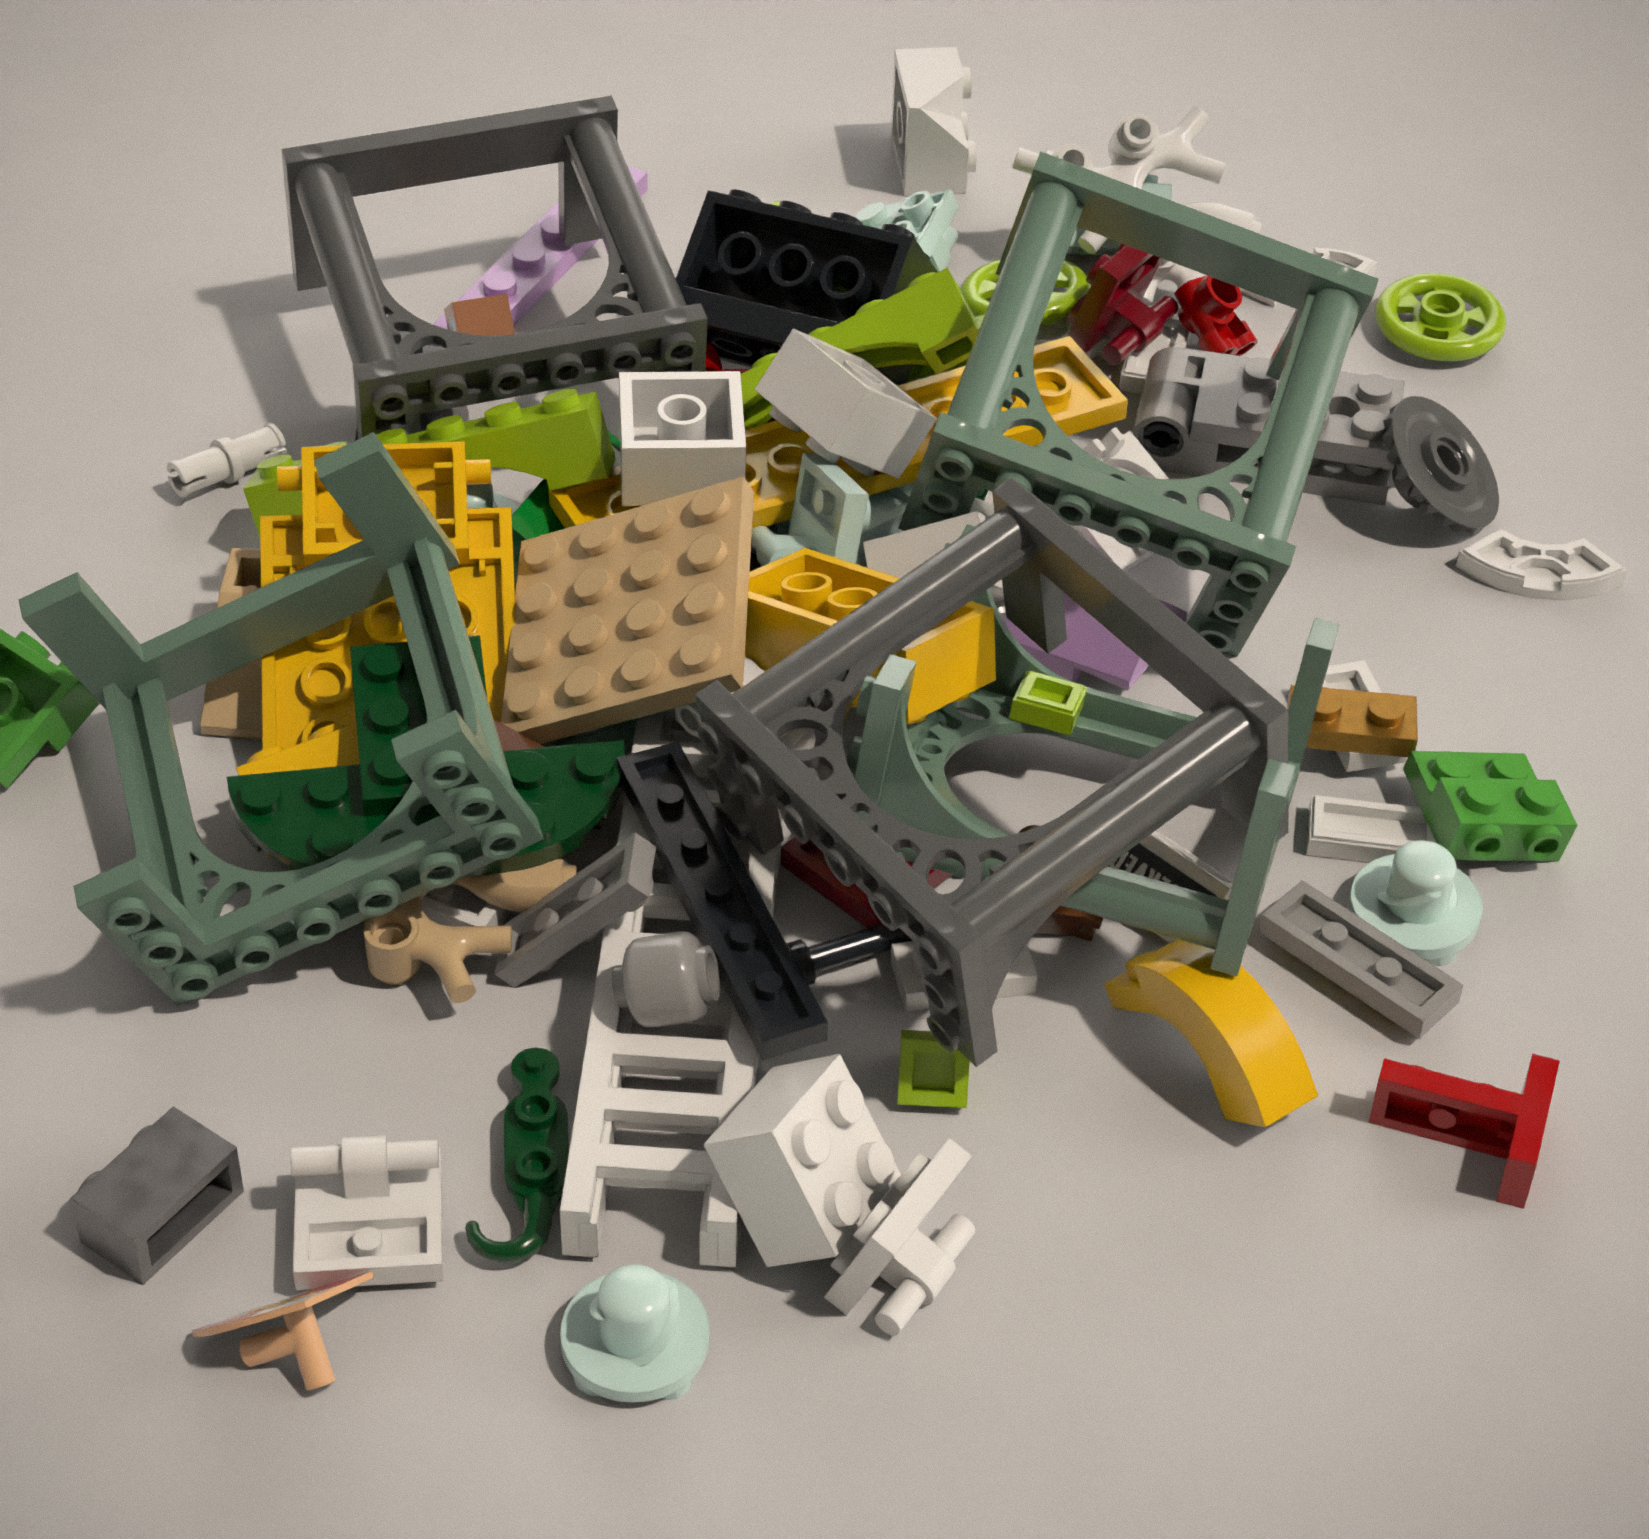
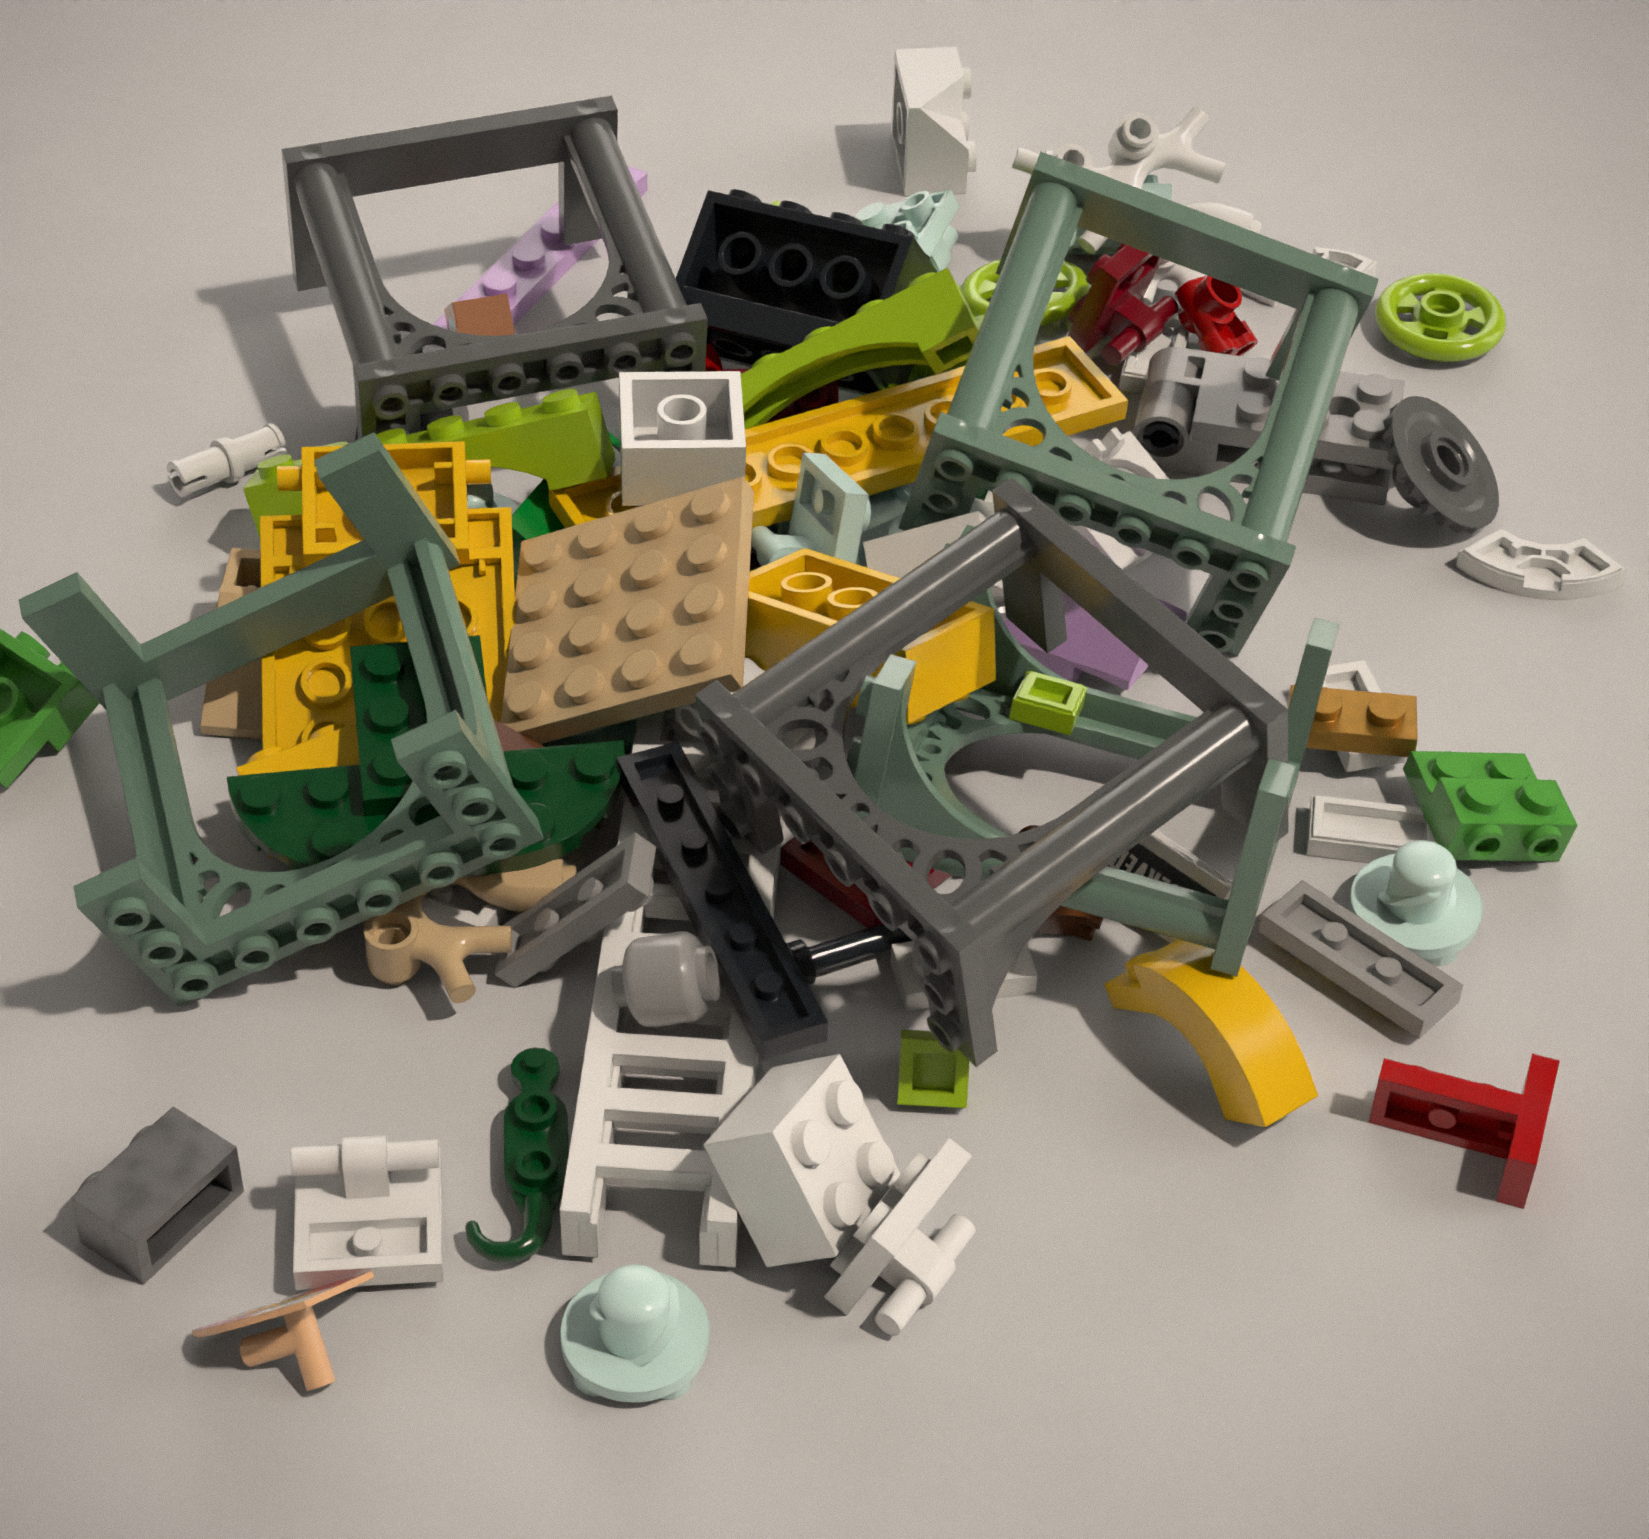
white brick [755,328,937,479] -> none

